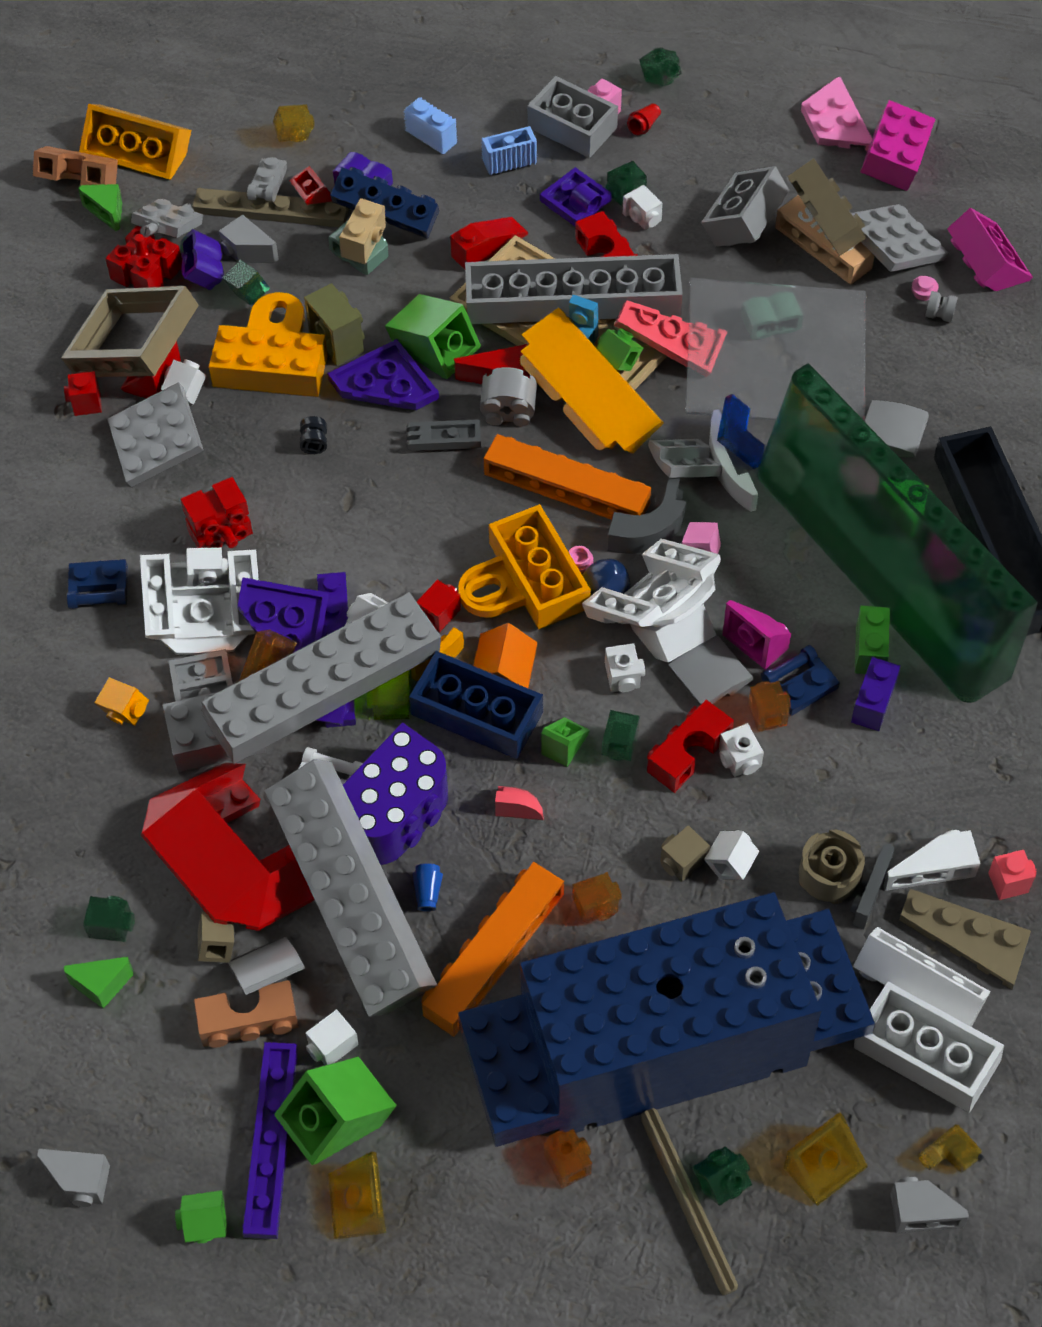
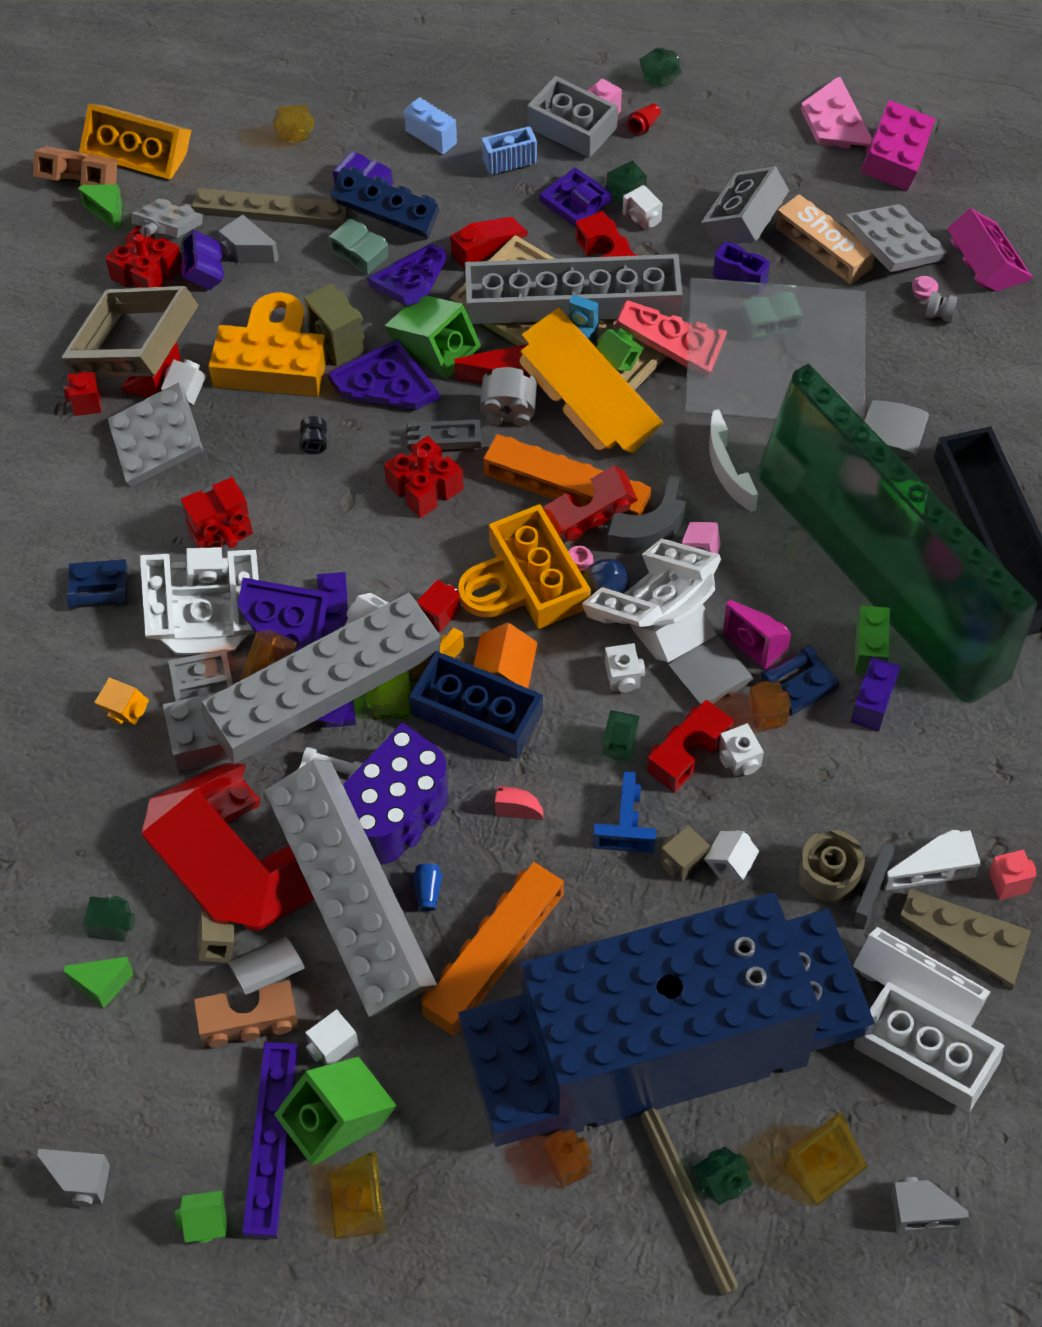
clear green brick [222,260,270,306] -> none
light grey plate [247,157,287,202] -> none
red slope [290,166,332,205] -> none
tan brick [340,198,386,264] -> none
bright green slope [541,717,590,767] -> none
clear orange brick [572,872,622,924] -> none
light grey slope [648,439,721,478] -> none
clear blue tile [717,394,765,469] -> none
dark tan wedge [787,158,866,256] -> none
clear yellow piece [918,1124,984,1173] -> none
none -> dark purple plate [367,243,447,306]
none -> red brick [384,435,464,518]
none -> red arch [543,465,638,542]
none -> blue bracket [593,772,656,853]
none -> dark purple brick [713,242,770,296]

